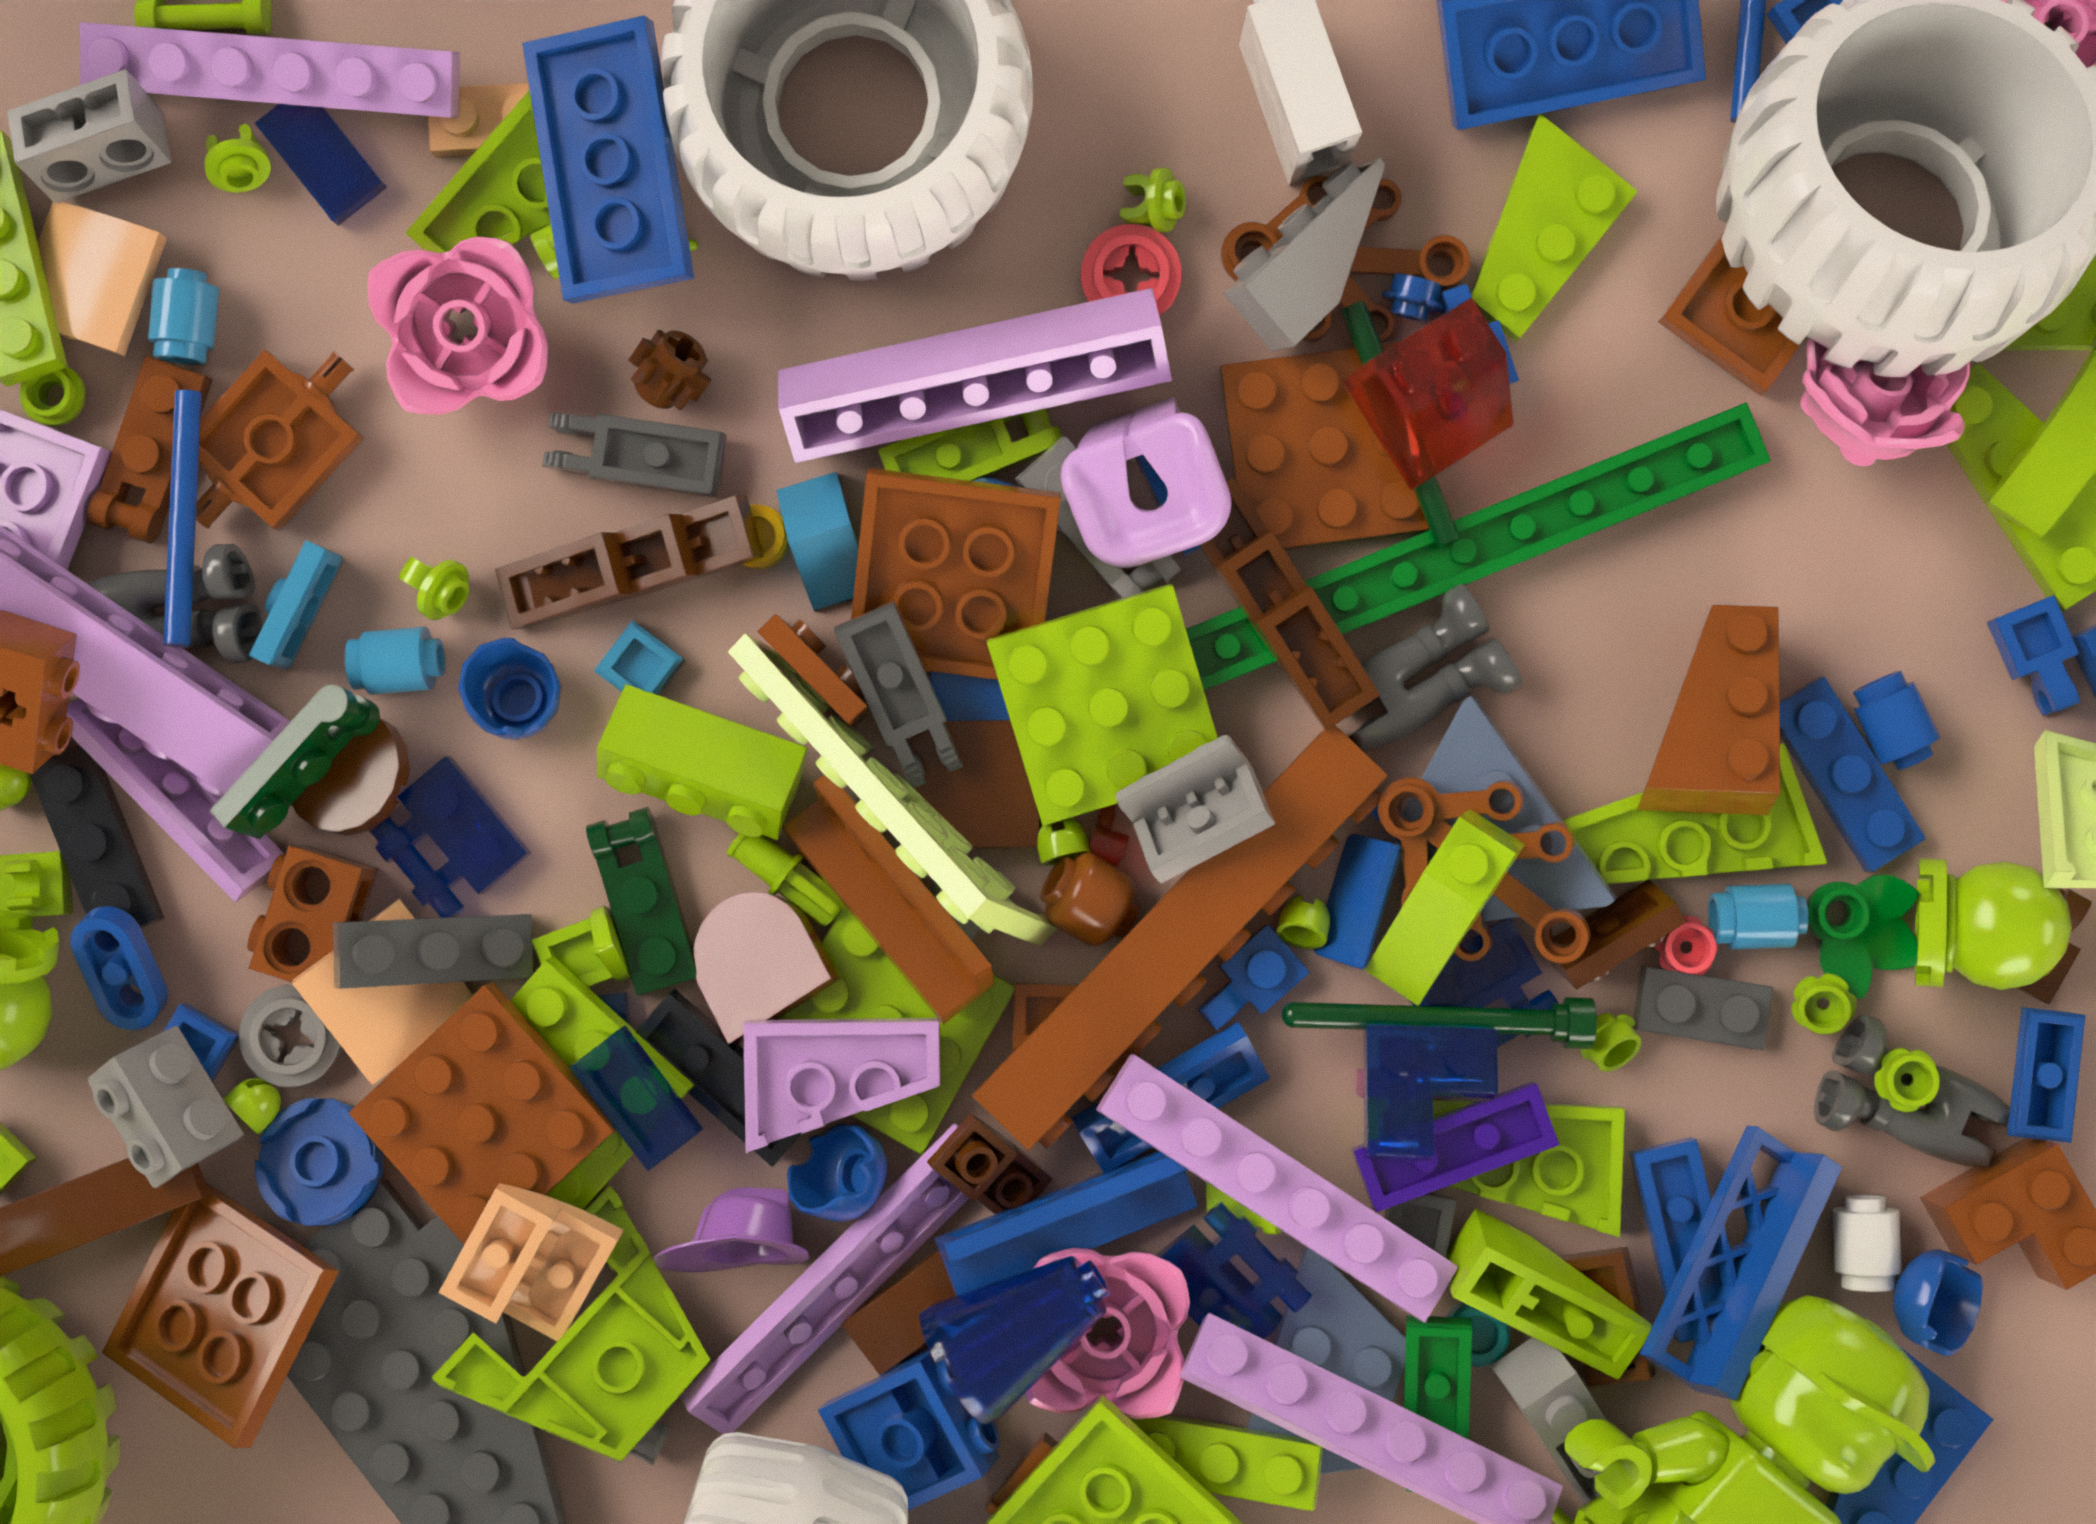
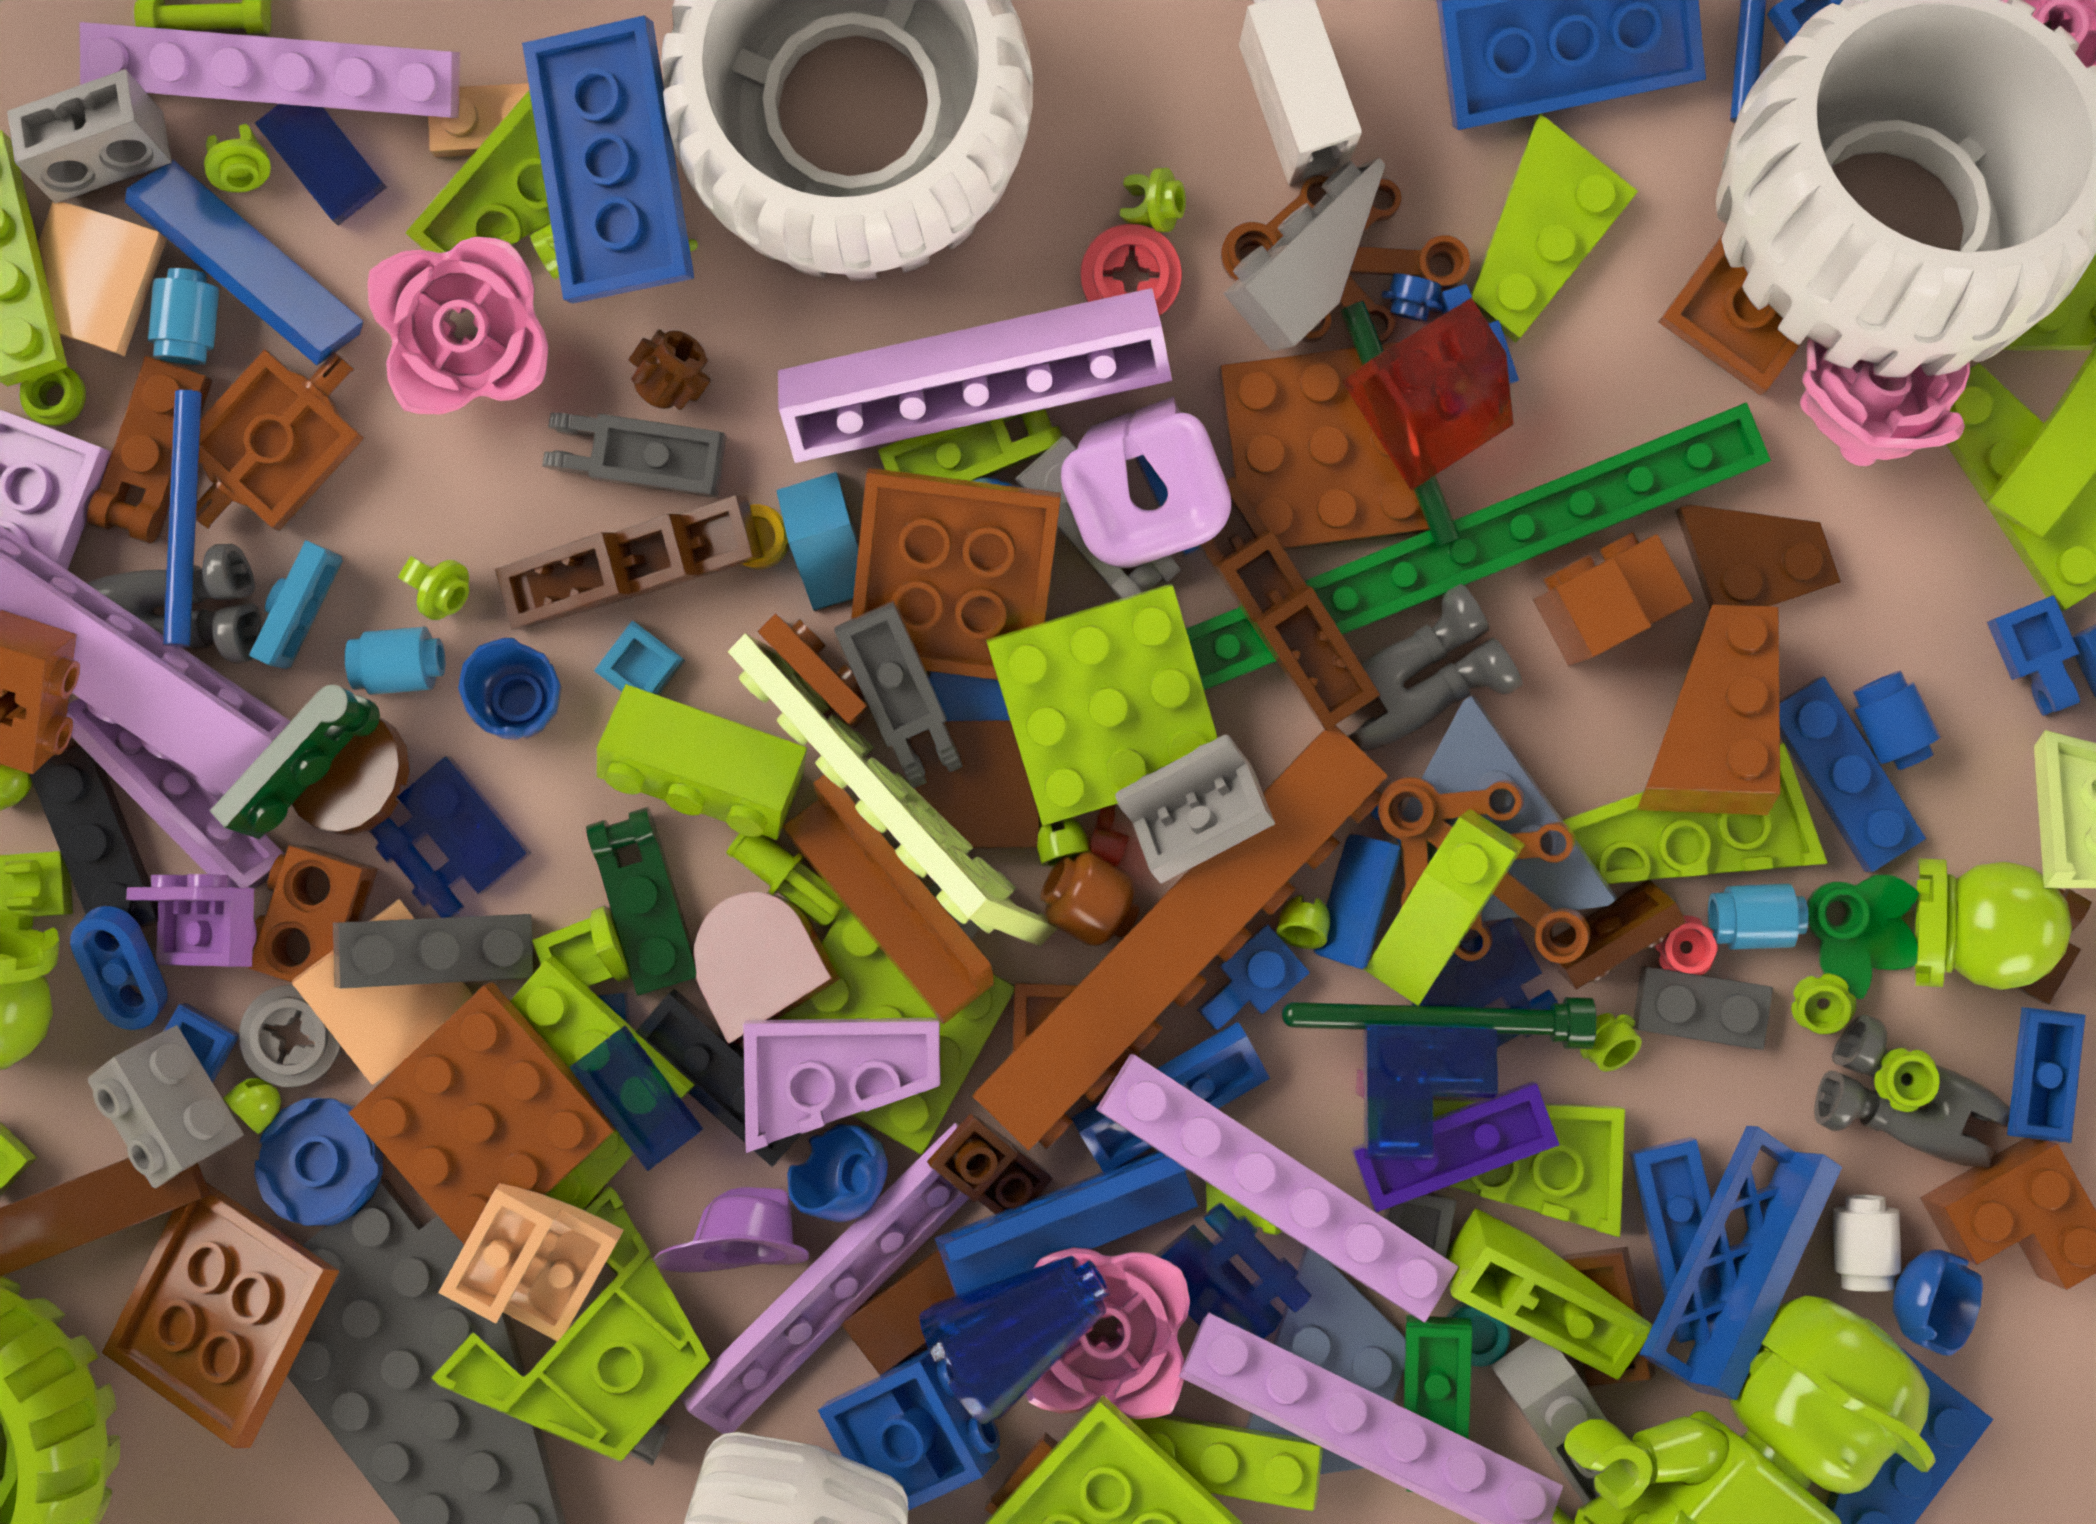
none -> tile [125,159,364,365]
none -> medium lavender bracket [126,874,257,967]
none -> dark orange brick [1532,532,1694,666]
none -> reddish brown wing [1675,504,1841,610]

